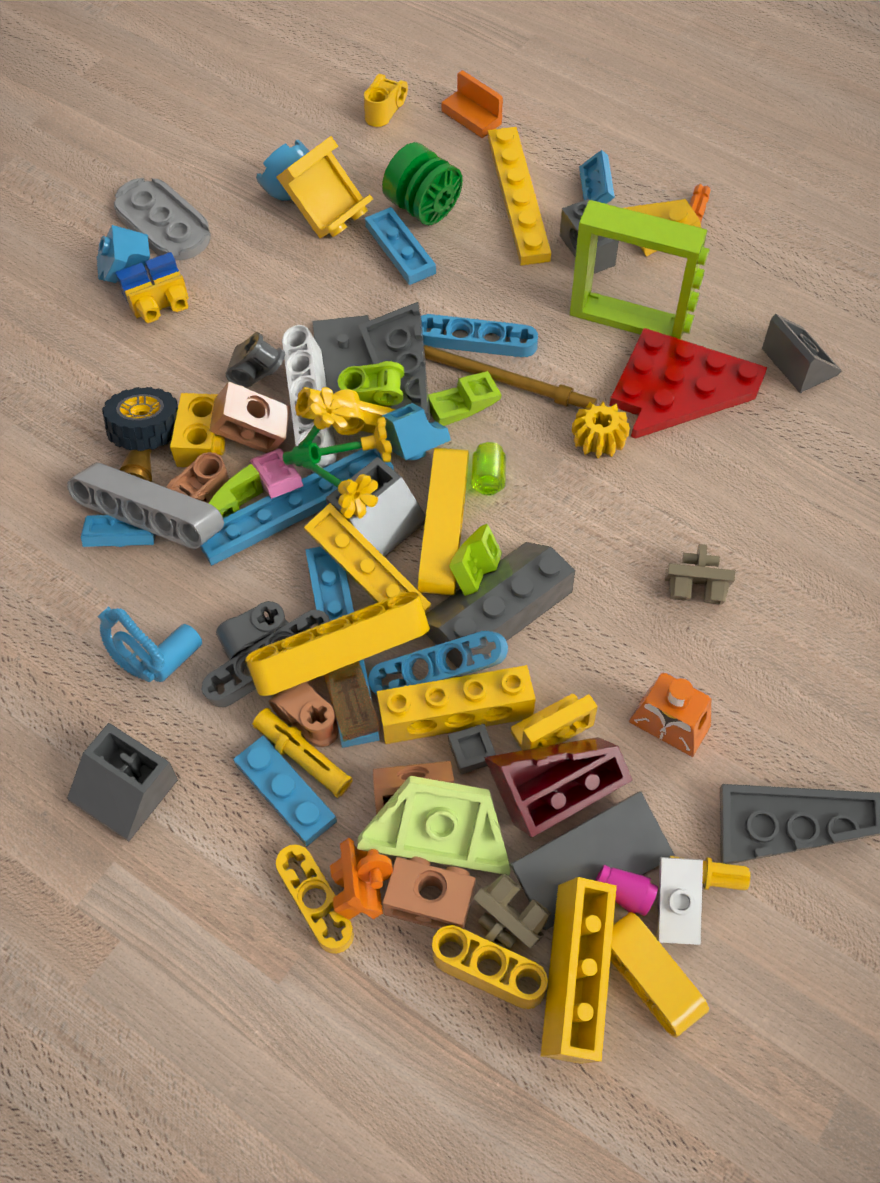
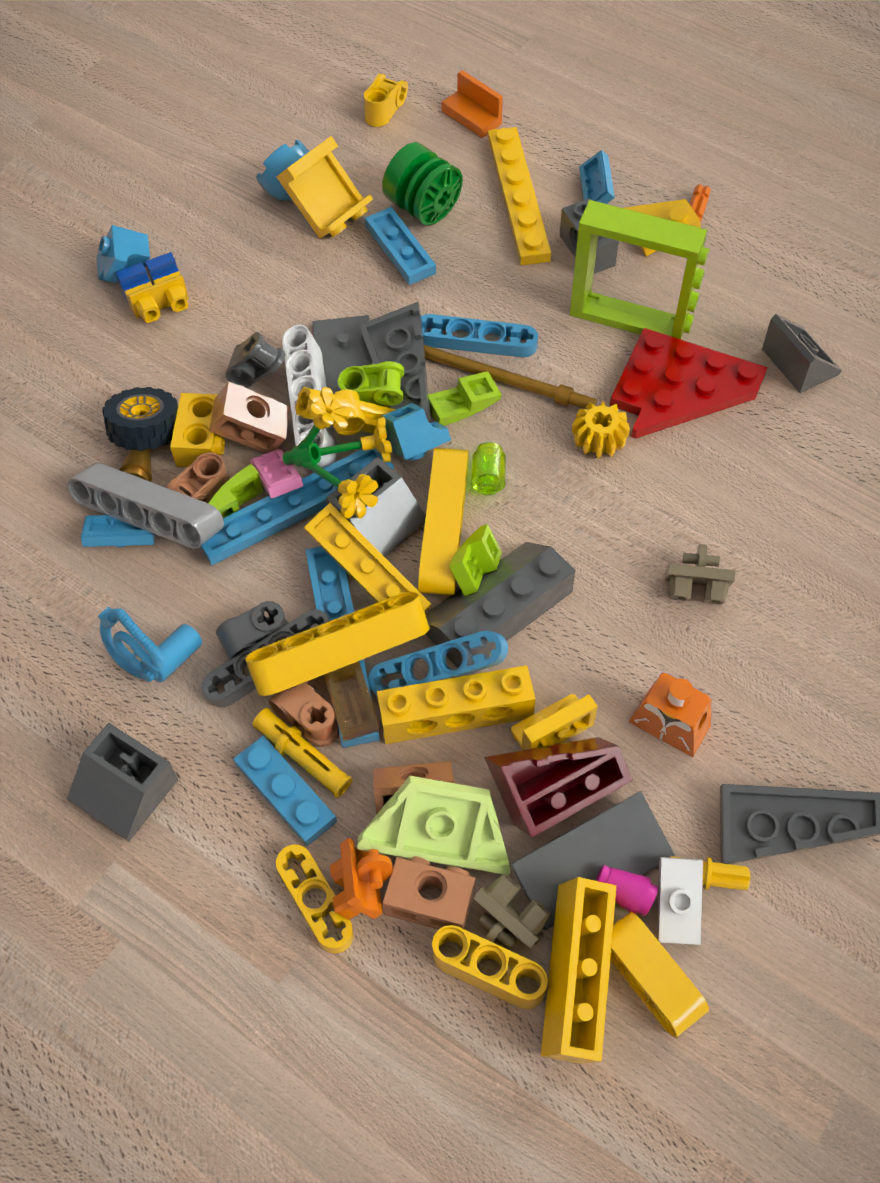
light grey tile [114,178,211,260] -> none
dark grey plate [448,724,496,775] -> none

